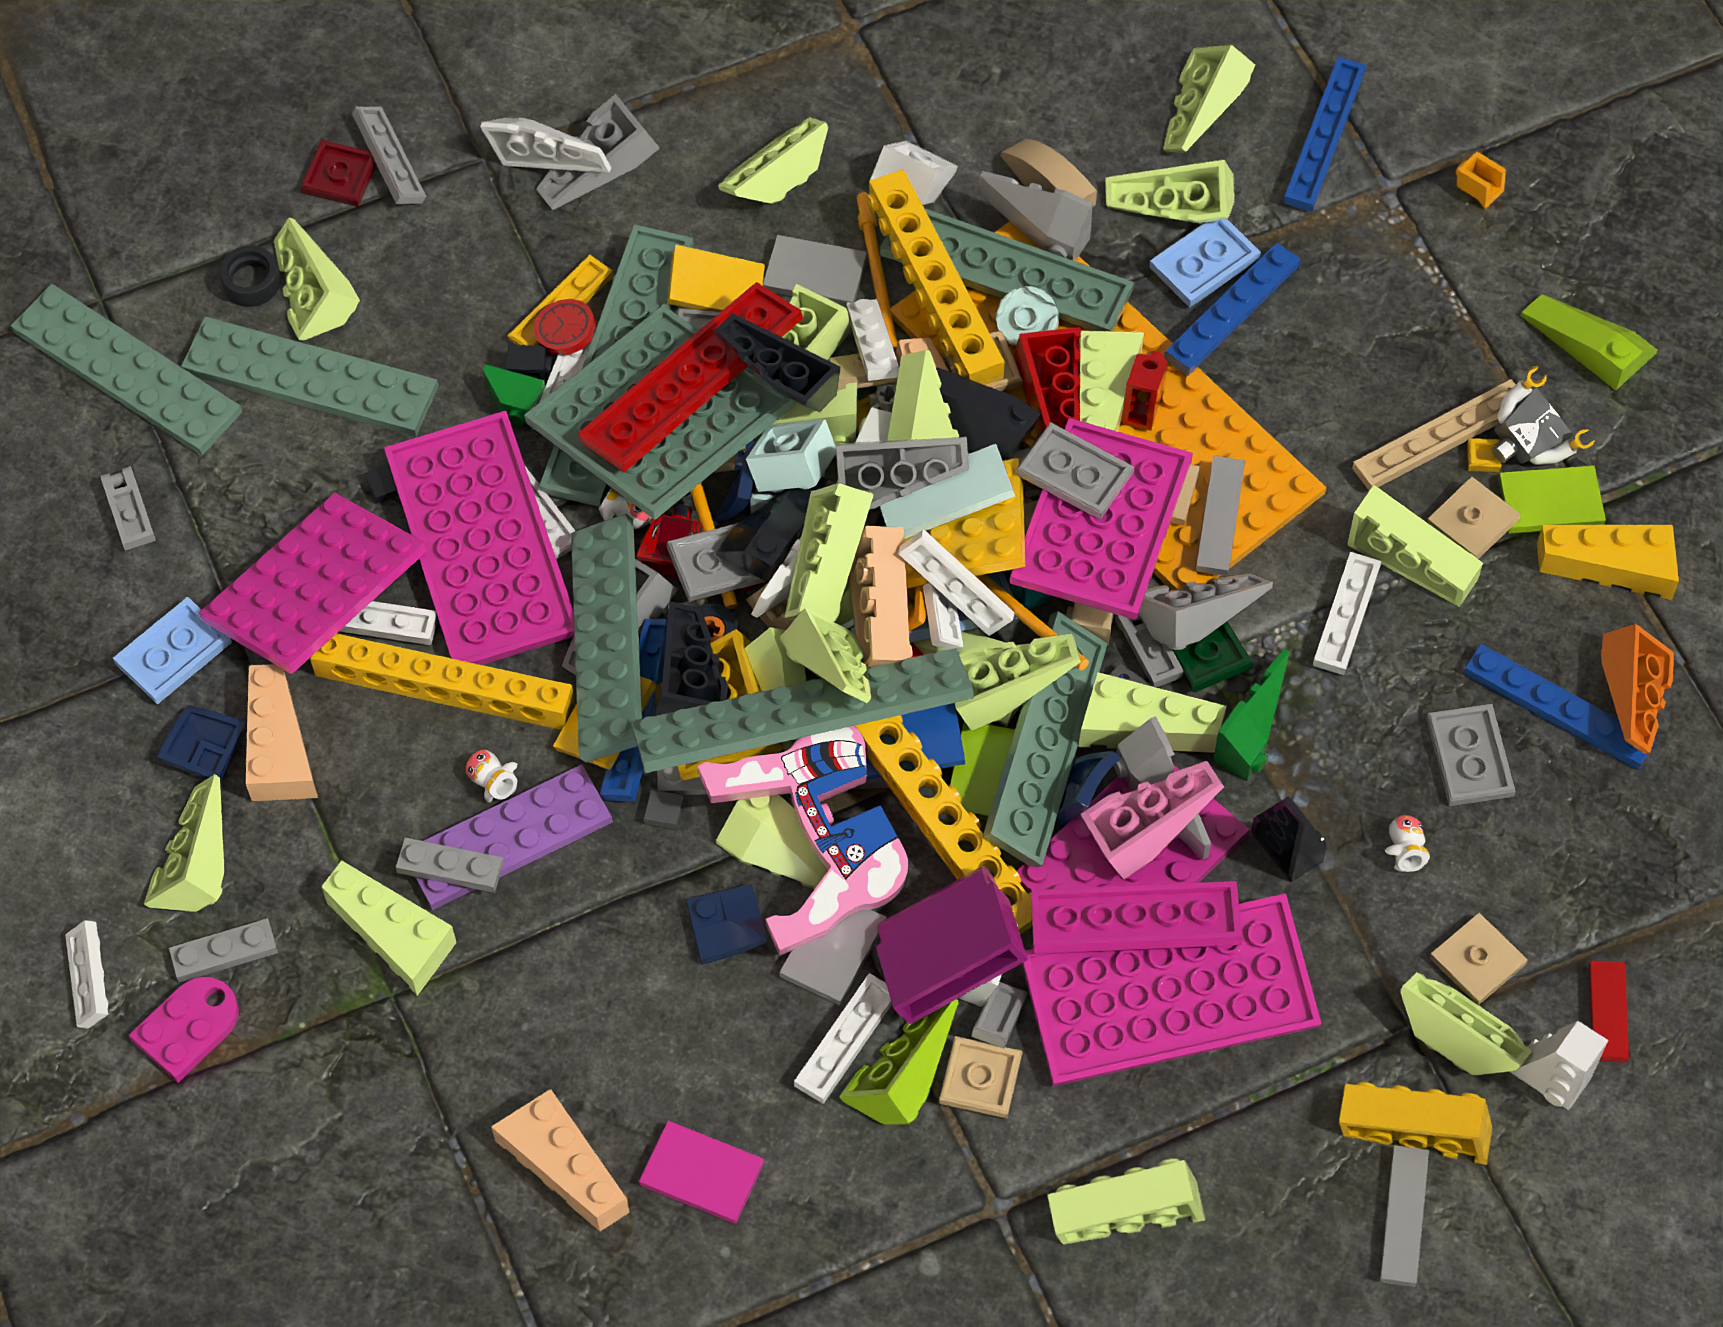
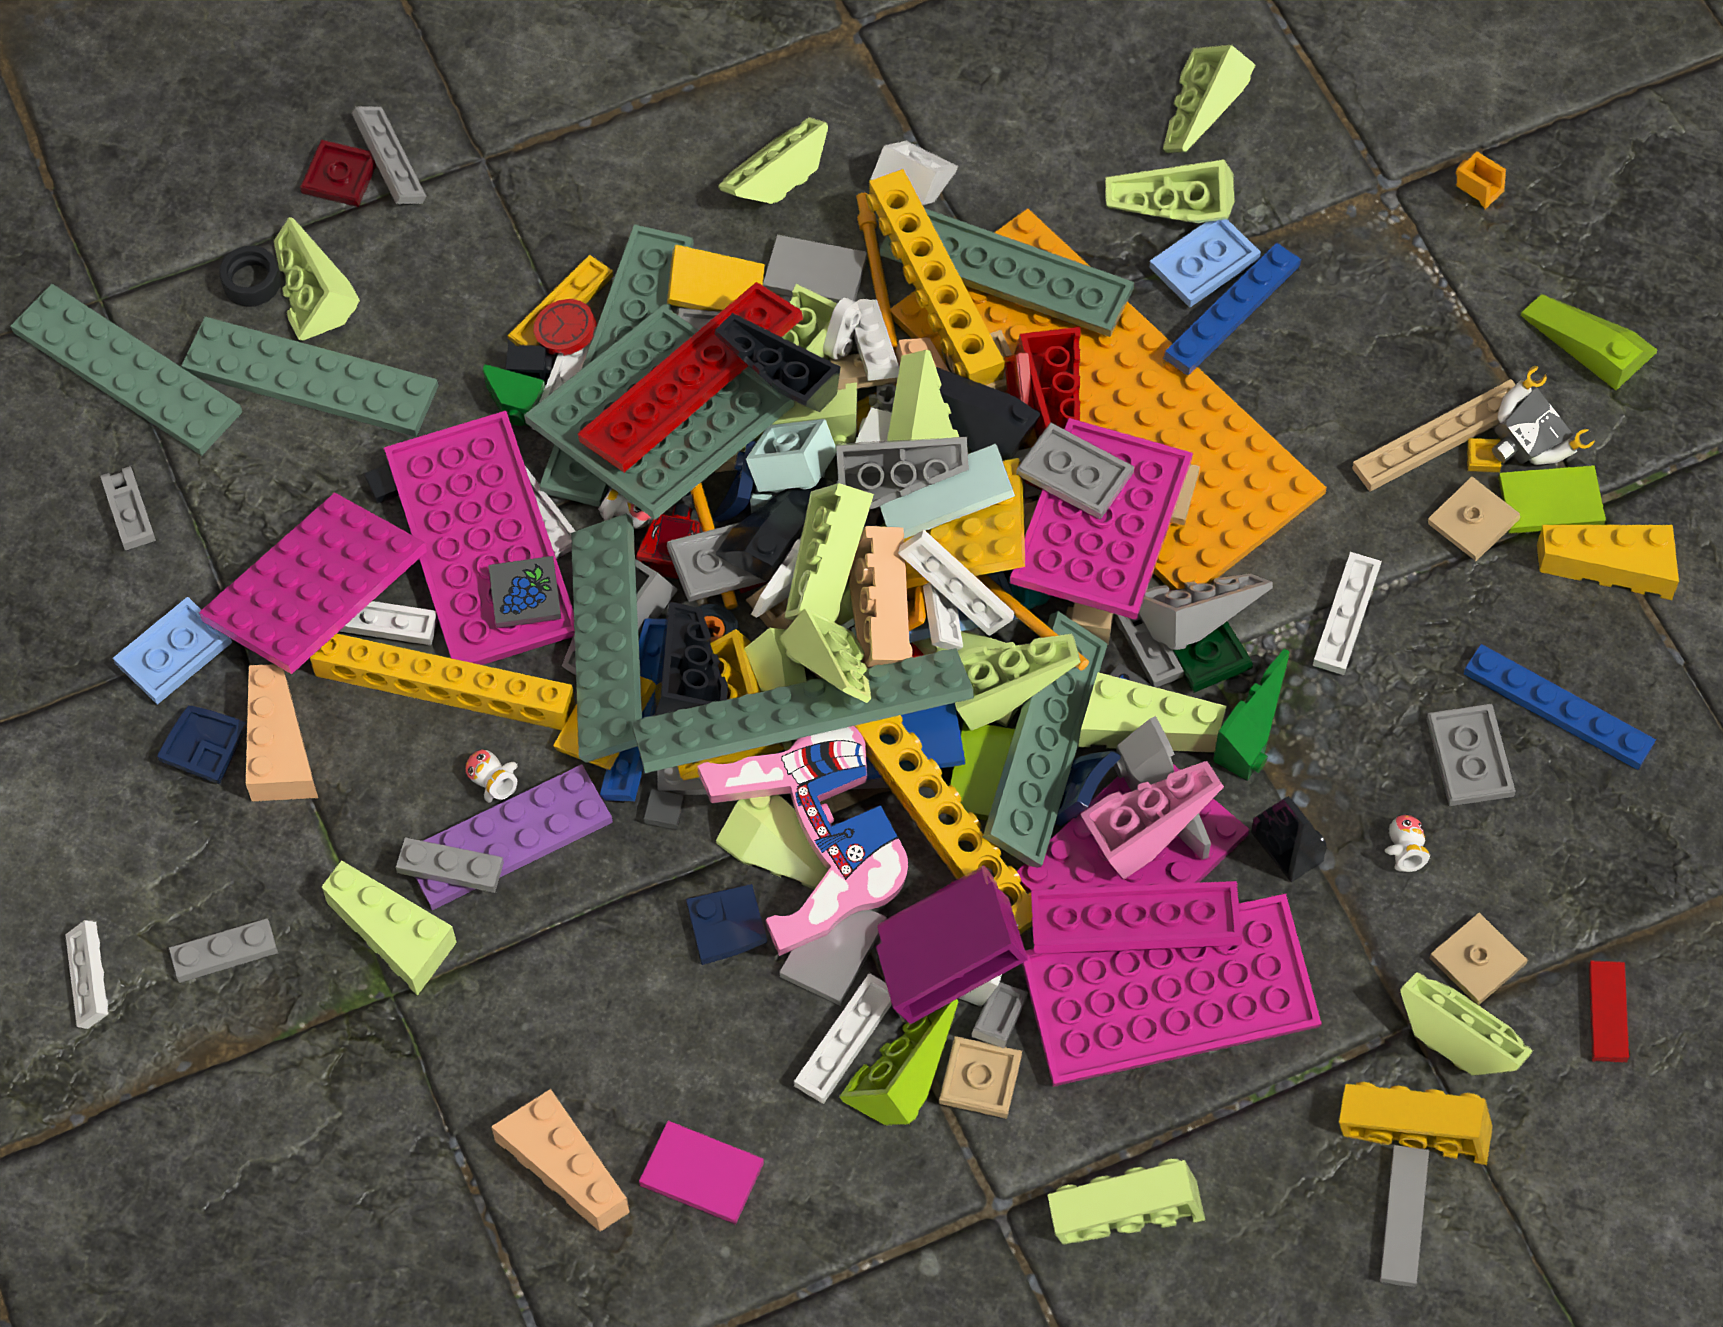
dark pink plate [129,977,239,1083] -> none
yellowish green wedge [144,774,224,912] -> none
white wedge [481,118,611,173] -> none
light grey wedge [536,94,660,210] -> none
light grey wedge [979,171,1093,261] -> none
light aqua tile [996,286,1059,347] -> none
tan slope [1000,139,1097,206] -> none
yellowish green wedge [1079,331,1144,432] -> none
red torso [1121,351,1168,431] -> none
light grey tile [1196,456,1245,576] -> none
blue plate [1284,57,1366,212] -> none
yellowish green wedge [1347,485,1483,607] -> none
white wedge [1510,1021,1608,1111] -> none
orange wedge [1601,624,1674,754] -> none
none -> dark grey tile [489,556,561,628]
none -> white plate [823,298,861,360]
none -> red tile [1004,353,1034,409]

